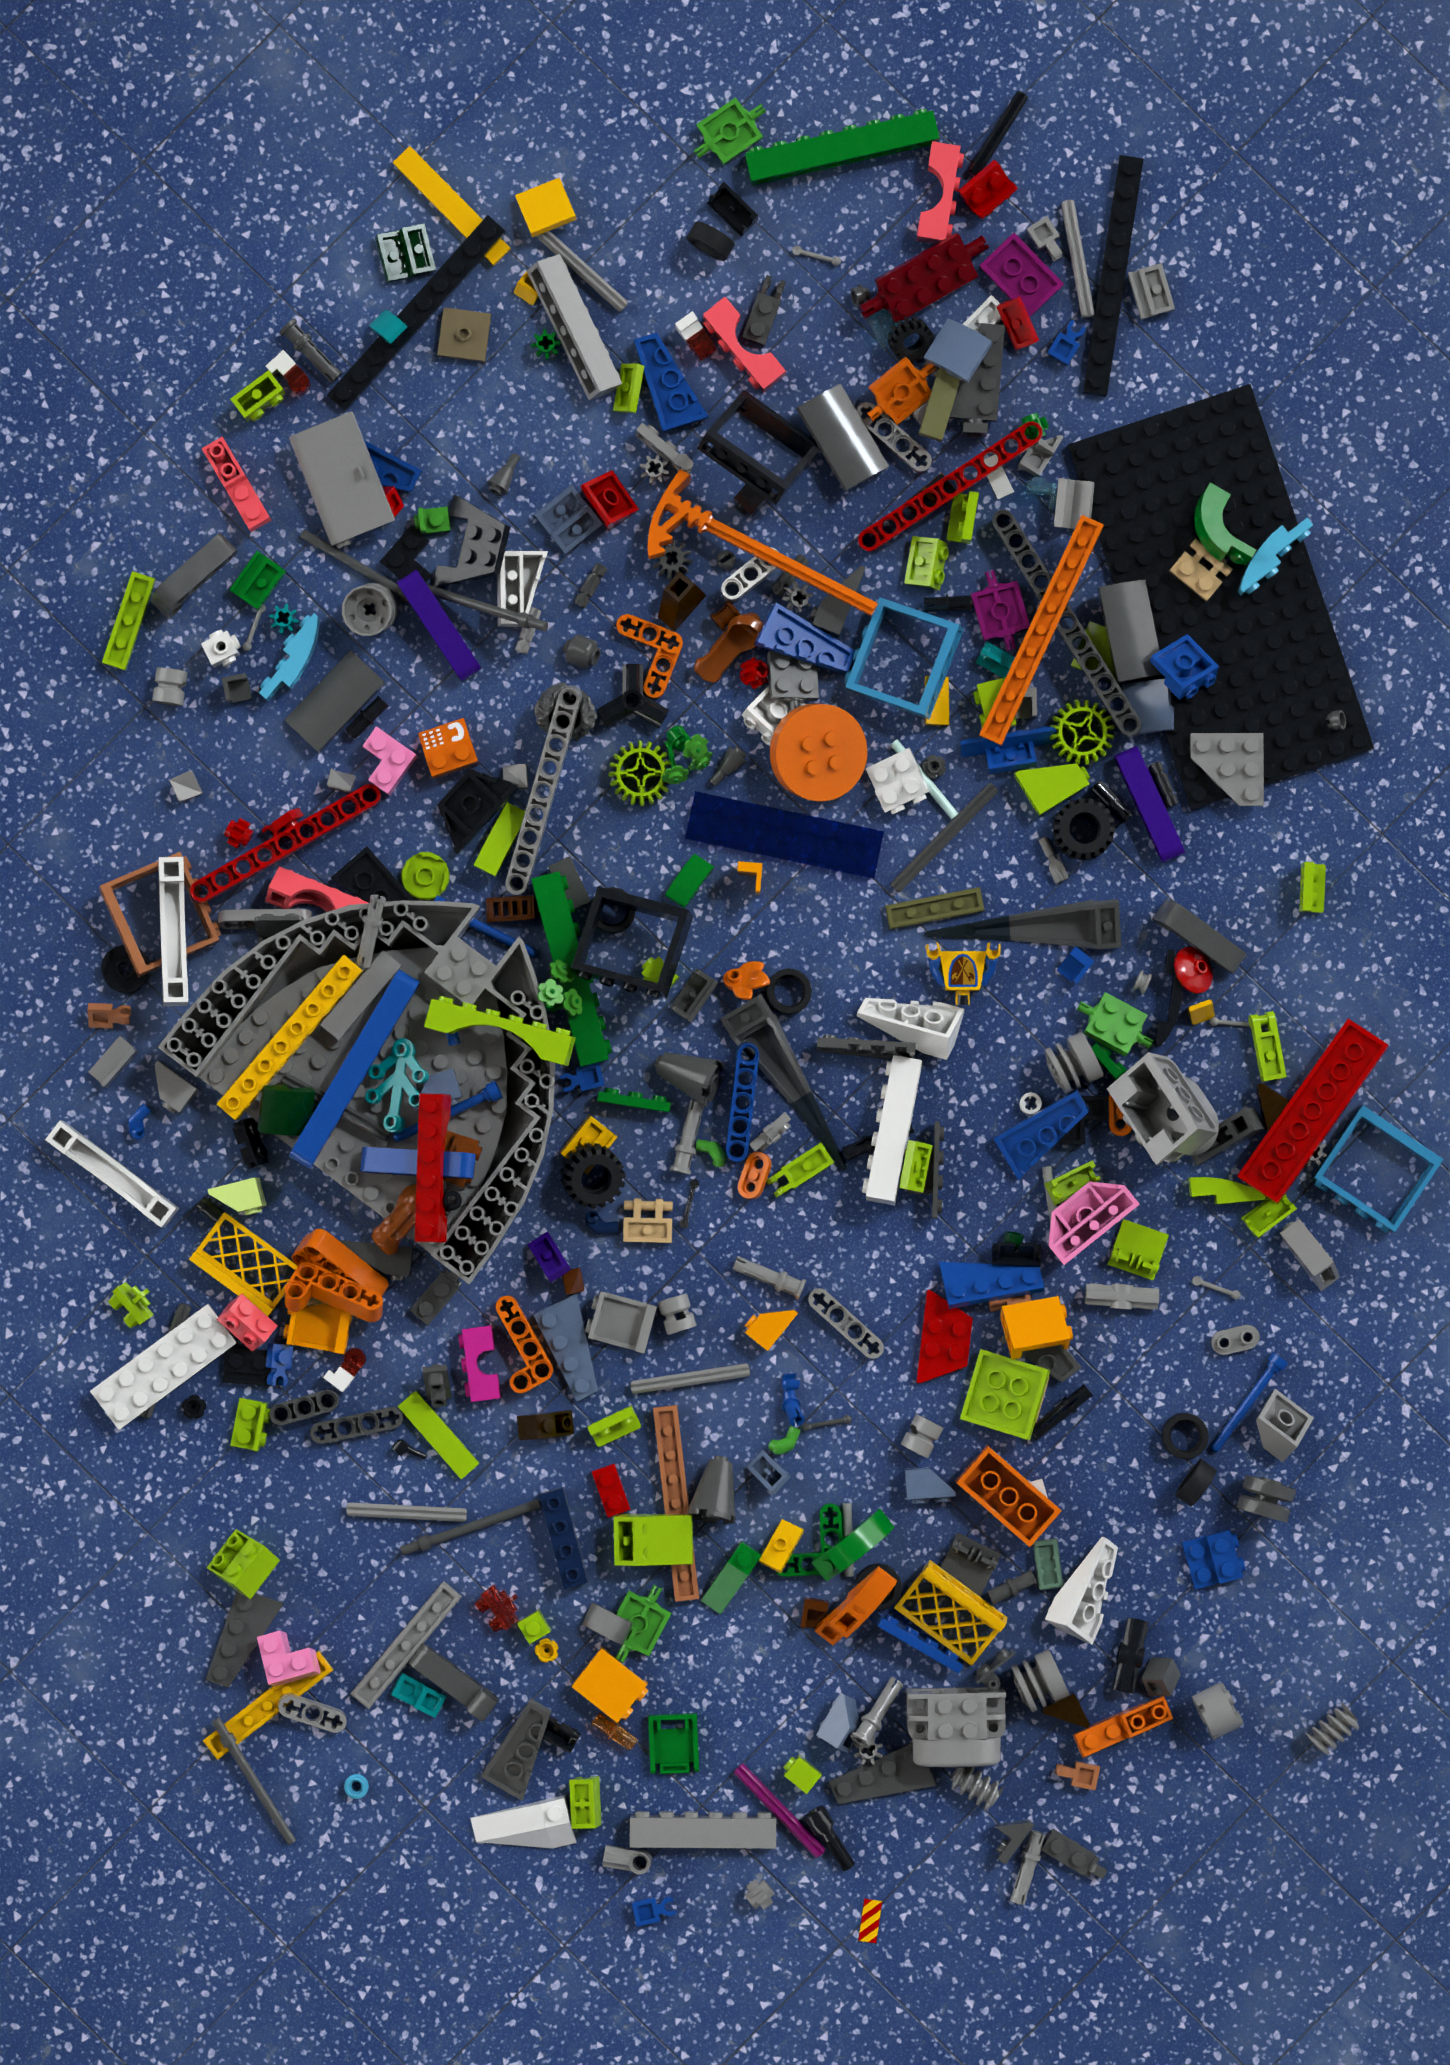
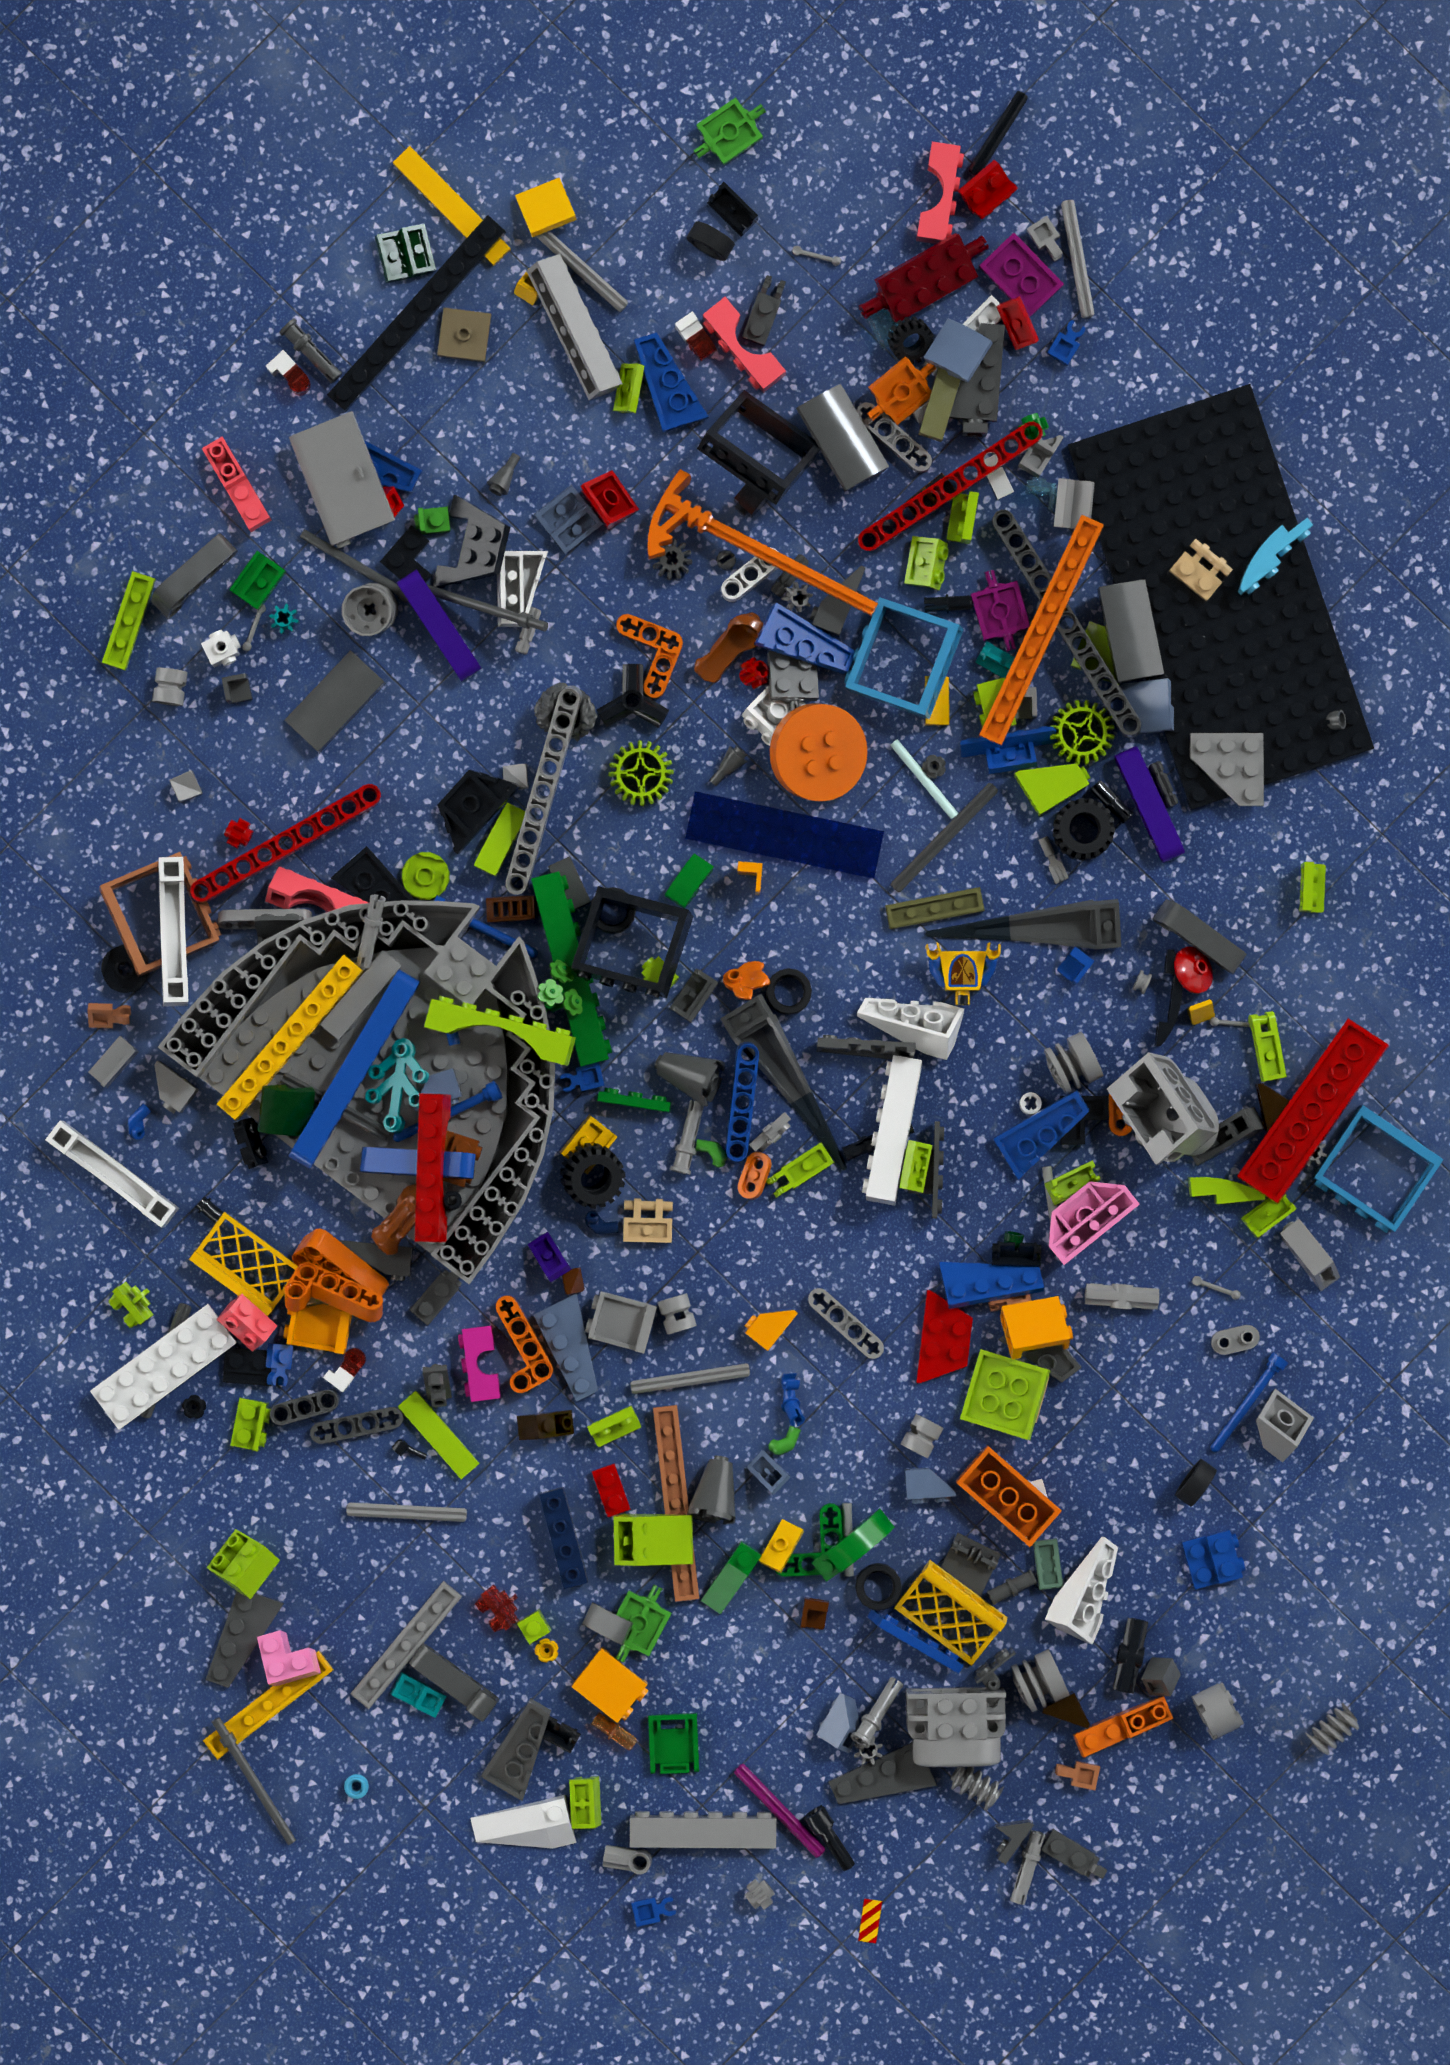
yellowish green slope [208,1177,267,1215] -> none
lime brick [230,370,286,423] -> none
medium azure slope [259,613,320,702] -> none
red plate [261,808,304,837] -> none
light grey beam [278,1693,347,1733] -> none
light grey slope [327,768,356,793] -> none
black axle [346,696,389,739] -> none
bright pink brick [363,726,418,796] -> none
teal slope [369,309,407,344] -> none
dark grey bar [400,1499,541,1556] -> none
orange slope [418,718,479,779] -> none
green gear [531,329,561,361] -> none
dark grey head [563,634,601,669] -> none
dark grey axle [574,563,607,608] -> none
light grey hinge [635,423,694,473] -> none
light grey gear [640,454,669,485] -> none
dark brown slope [658,571,707,631] -> none
bright green plant [661,726,713,784] -> none
clear smoke hinge [679,1179,699,1229] -> none
reddish brown bush [709,600,741,632] -> none
light grey pin [732,1256,806,1300] -> none
green brick [745,109,940,186] -> none
lime brick [783,1754,822,1794] -> none
dark grey hinge [802,1415,852,1430] -> none
orange slope [814,1566,897,1645] -> none
dark grey plate [850,284,871,307] -> none
white plate [866,748,930,815] -> none
black pin [1032,1384,1093,1441] -> none
bright green plate [1076,992,1154,1057] -> none
black plate [1083,155,1144,397] -> none
green plate [1091,1043,1127,1081] -> none
lime hinge [1107,1219,1169,1281] -> none
light grey plate [1127,263,1175,320] -> none
blue plate [1150,634,1219,700] -> none
black tyre [1161,1413,1209,1459] -> none
arch [1195,483,1256,566] -> none
dark grey wheel [1236,1474,1297,1523] -> none

